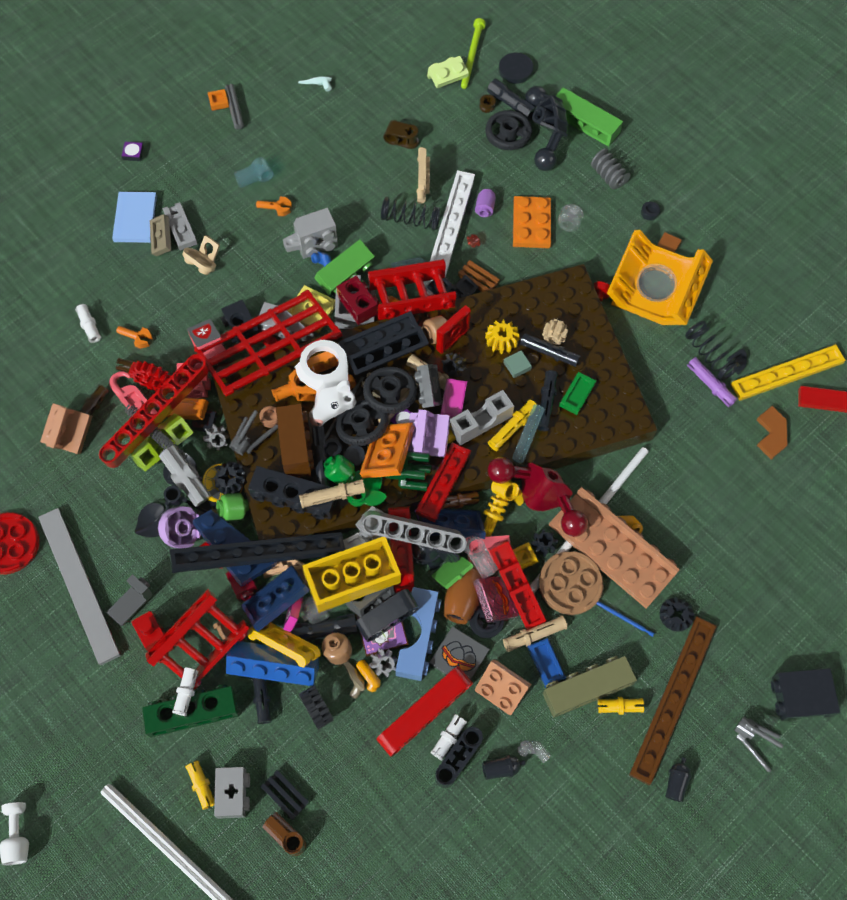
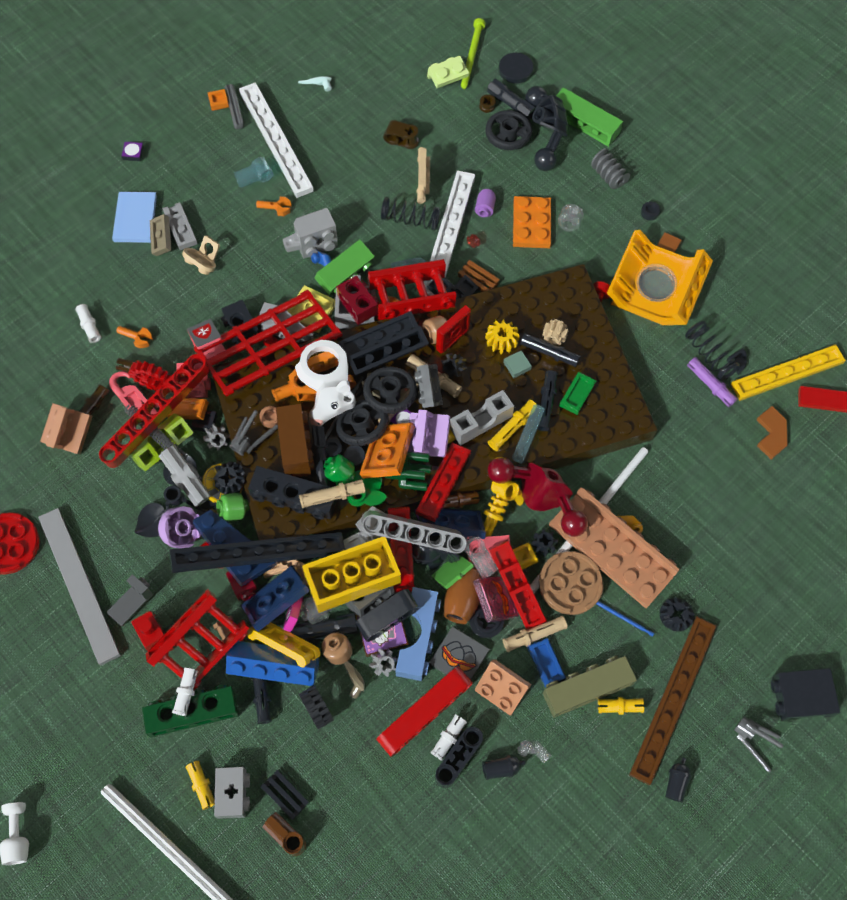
light orange arm [356,660,381,692] -> none
dark pink tile [441,378,467,419] -> none
none -> white plate [239,82,313,198]

